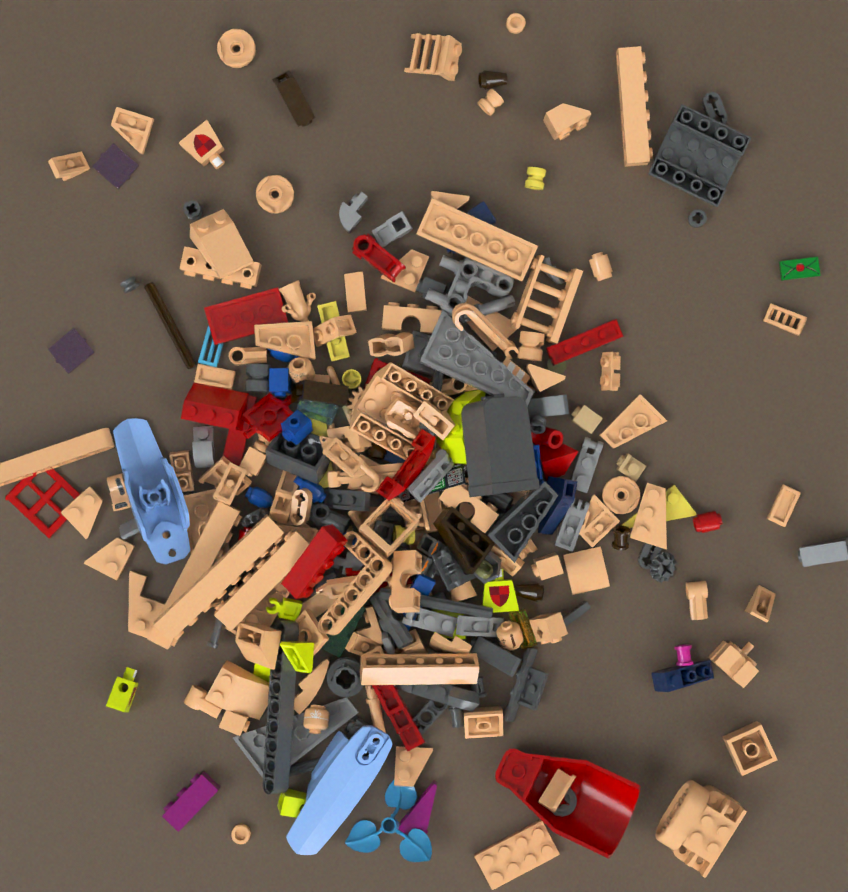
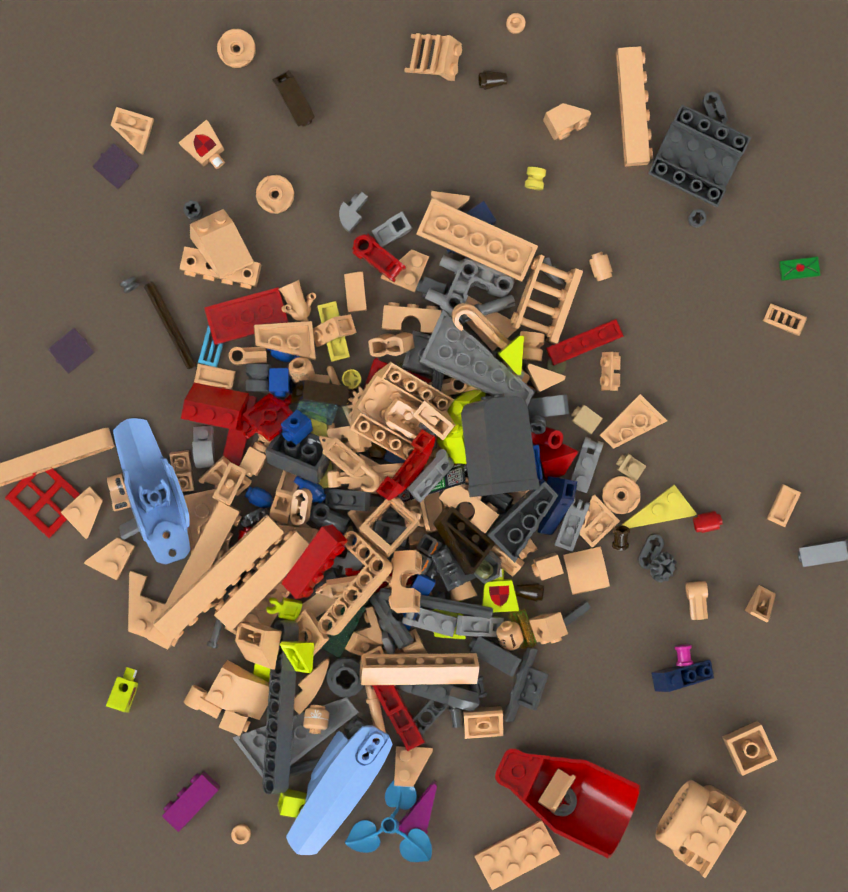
light nougat slope [48,151,90,181] -> none
light yellow wheel [393,525,415,545] -> none
light nougat slope [429,632,472,654] -> none
light nougat wheel [477,89,504,116] -> none
light nougat wing [630,482,667,549] -> none
light nougat brick [708,640,759,688] -> none
none -> neon yellow slope [498,336,524,375]

